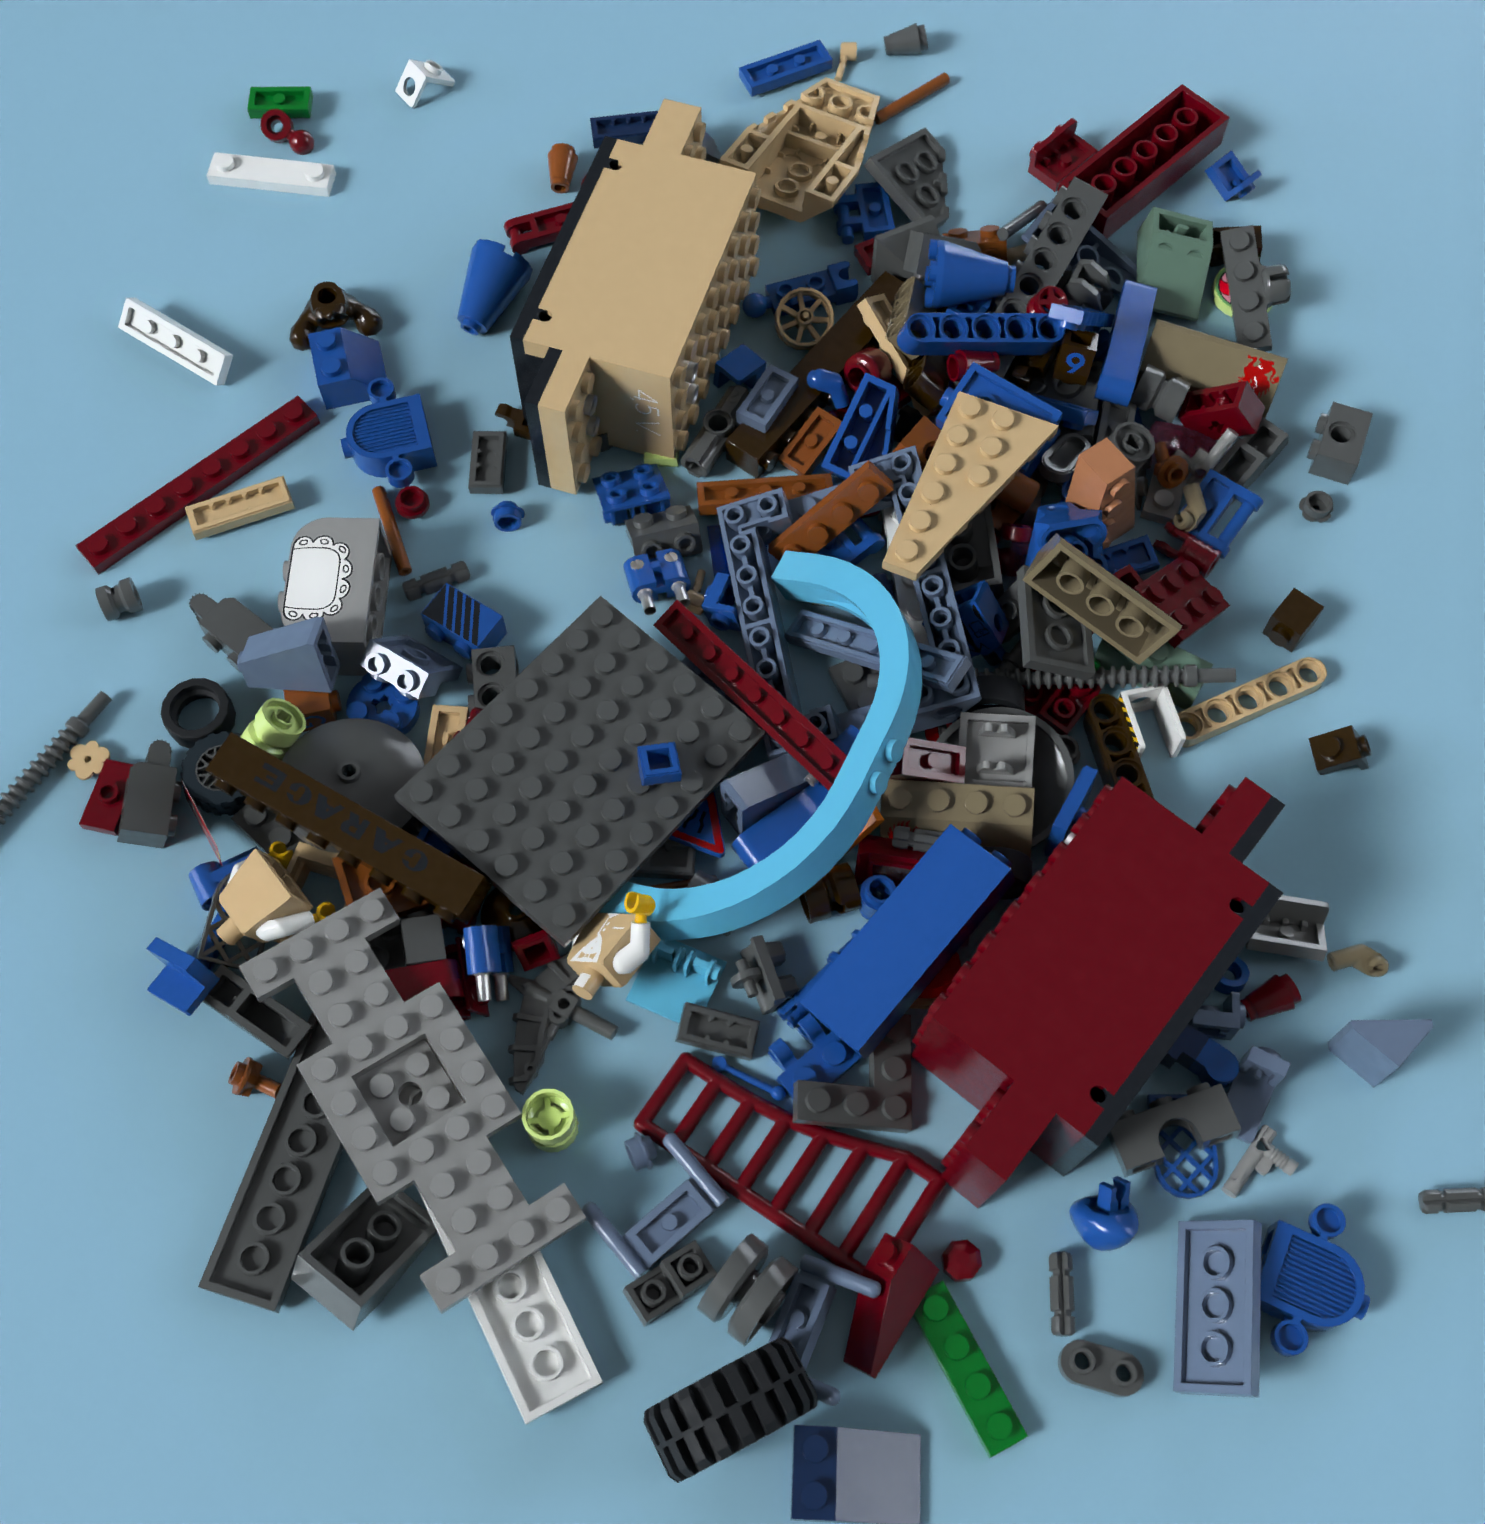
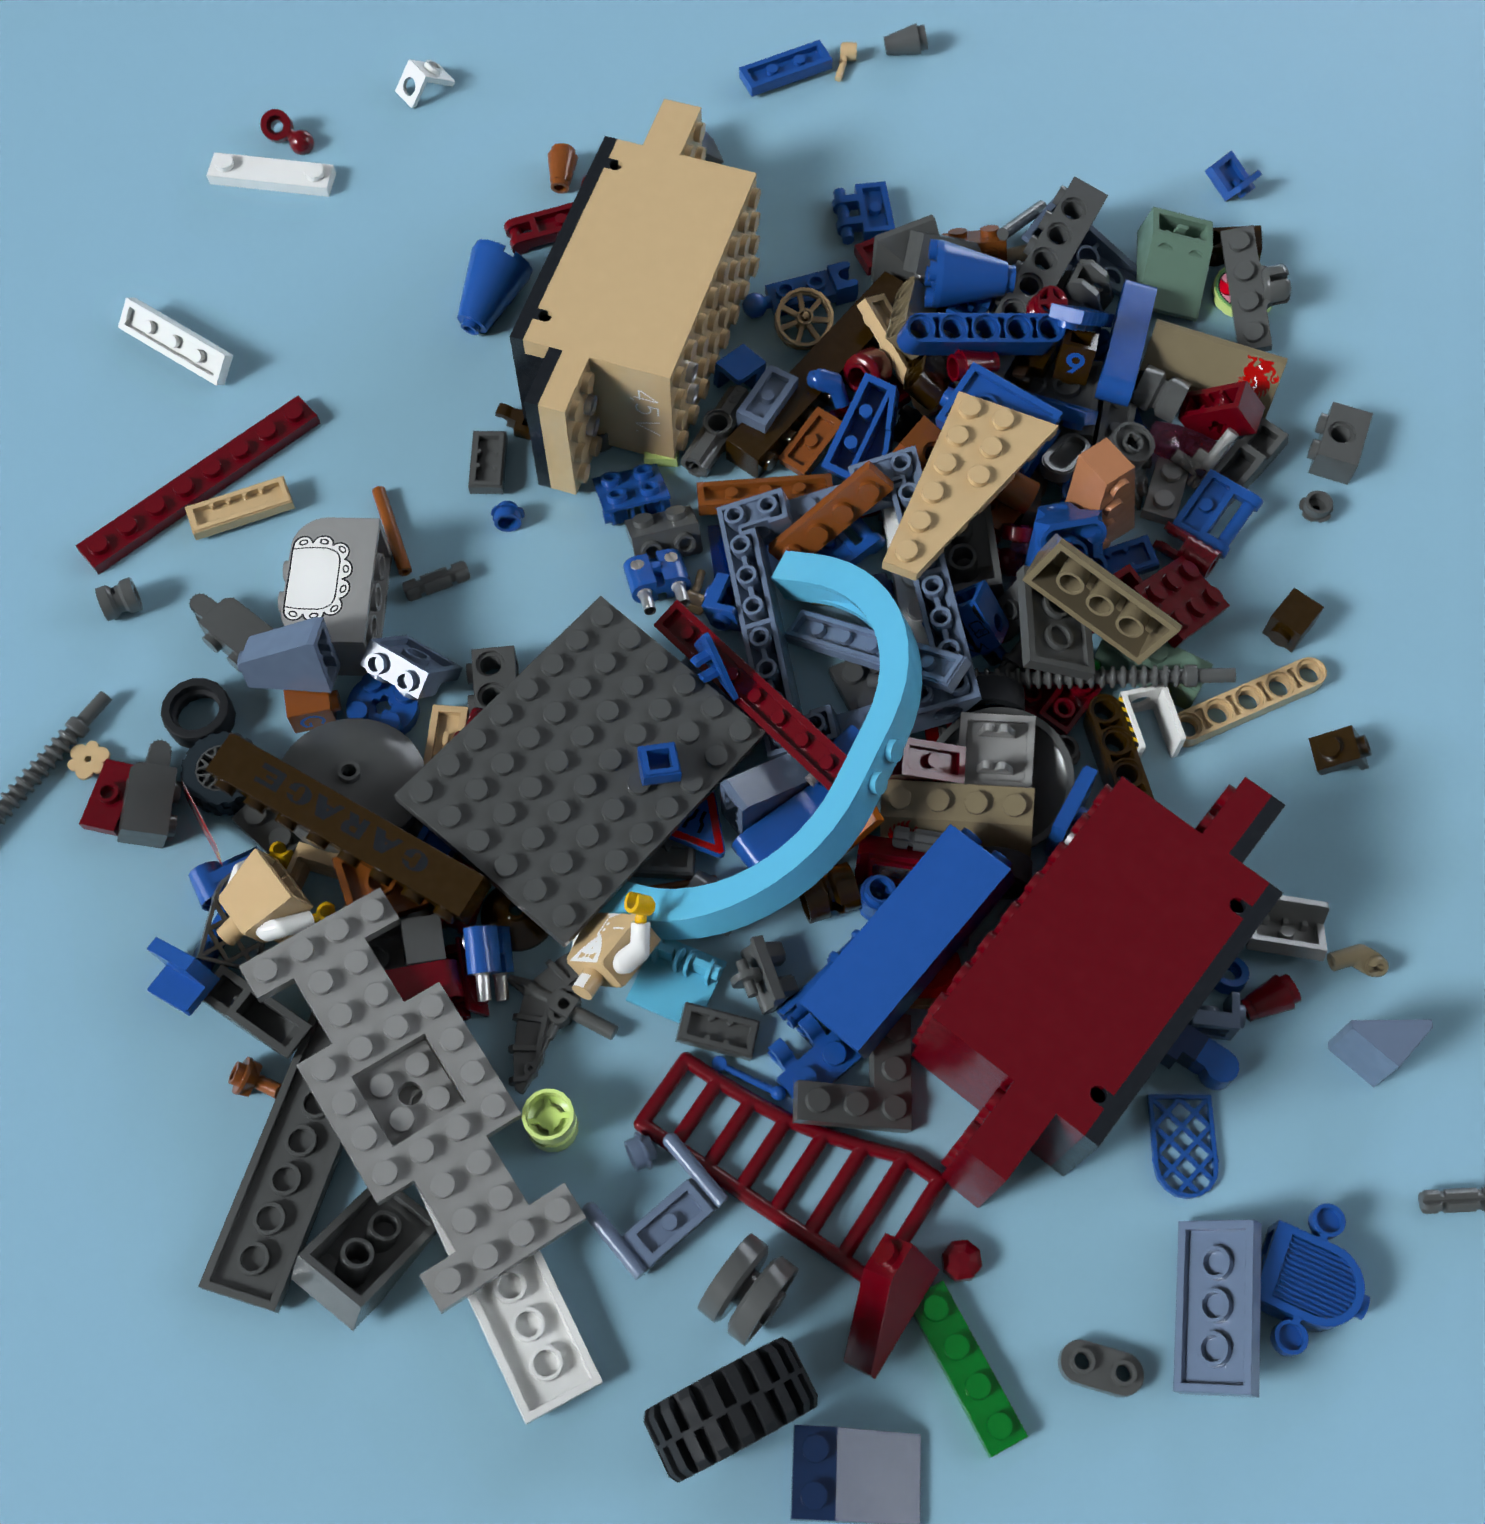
yellowish green wheel [240,698,306,760] -> none
green plate [247,87,313,119] -> none
dark brown head [289,281,383,351] -> none
blue slope [308,327,387,410] -> none
blue piece [340,377,437,488] -> none
dark red plate [395,486,430,519] -> none
blue brick [421,583,507,660] -> none
dark red slope [511,930,560,972] -> none
dark blue plate [590,110,659,149] -> none
dark grey slope [622,1240,717,1327] -> none
tan wedge [719,77,880,223] -> none
sand blue plate [768,1254,881,1406] -> none
dark grey plate [864,128,949,228] -> none
dark orange bar [874,72,950,125] -> none
dark red bracket [1028,118,1098,192] -> none
dark grey axle [1049,1252,1075,1337] -> none
dark red brick [1057,84,1230,238] -> none
blue piece [1069,1176,1139,1251] -> none
dark grey arch [1107,1082,1242,1177] -> none
dark orange plate [1153,442,1188,489] -> none
dark tan arm [1173,483,1207,532] -> none
light grey hose [1222,1125,1299,1198] -> none
sand blue bracket [1226,1046,1291,1144] -> none
none -> blue piece [690,632,739,701]

